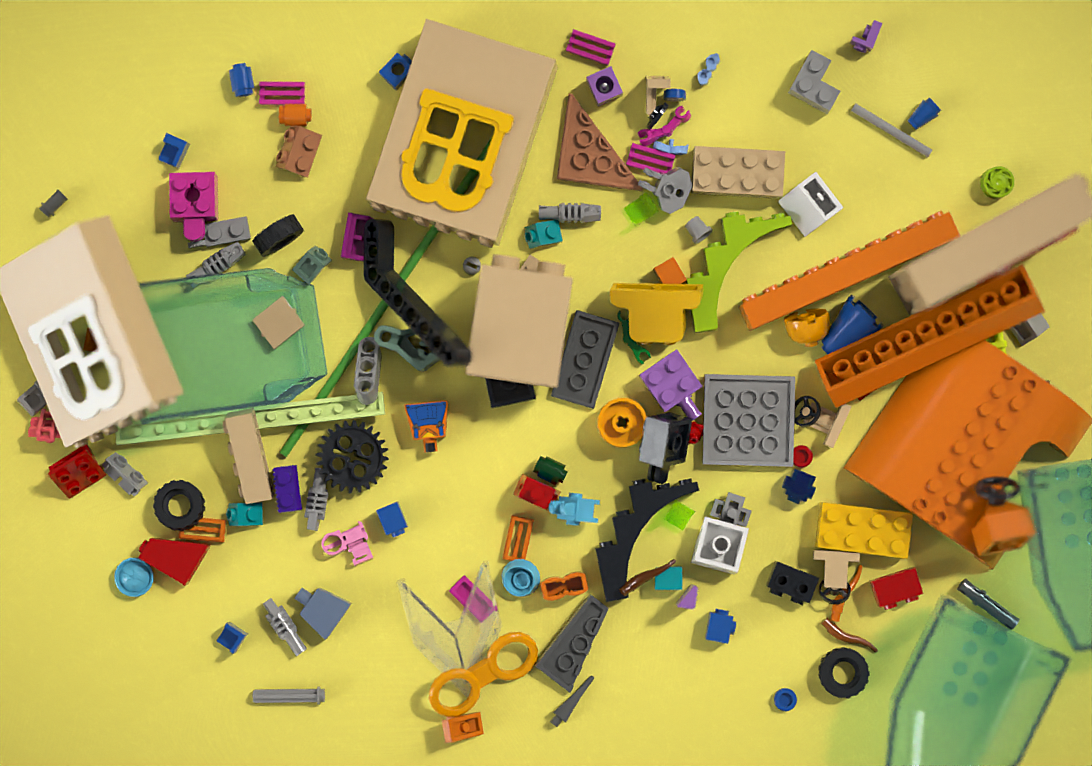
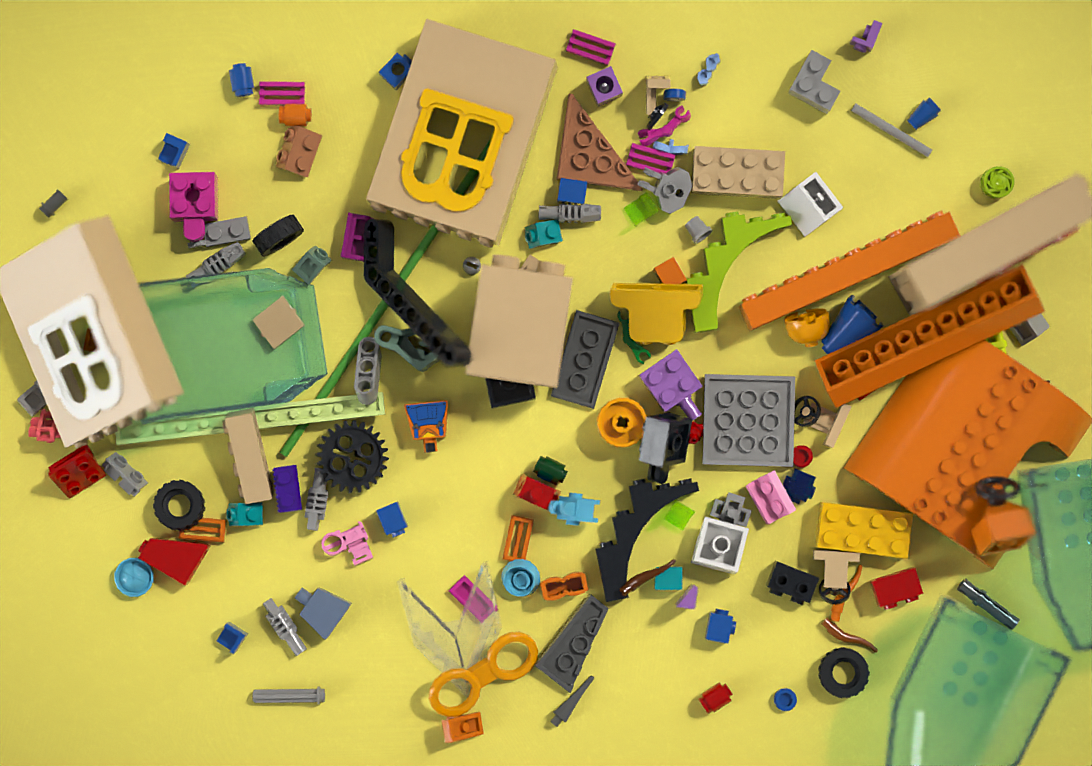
none -> blue panel [557,178,587,204]
none -> red brick [698,682,733,714]
none -> bright pink bracket [746,470,796,525]

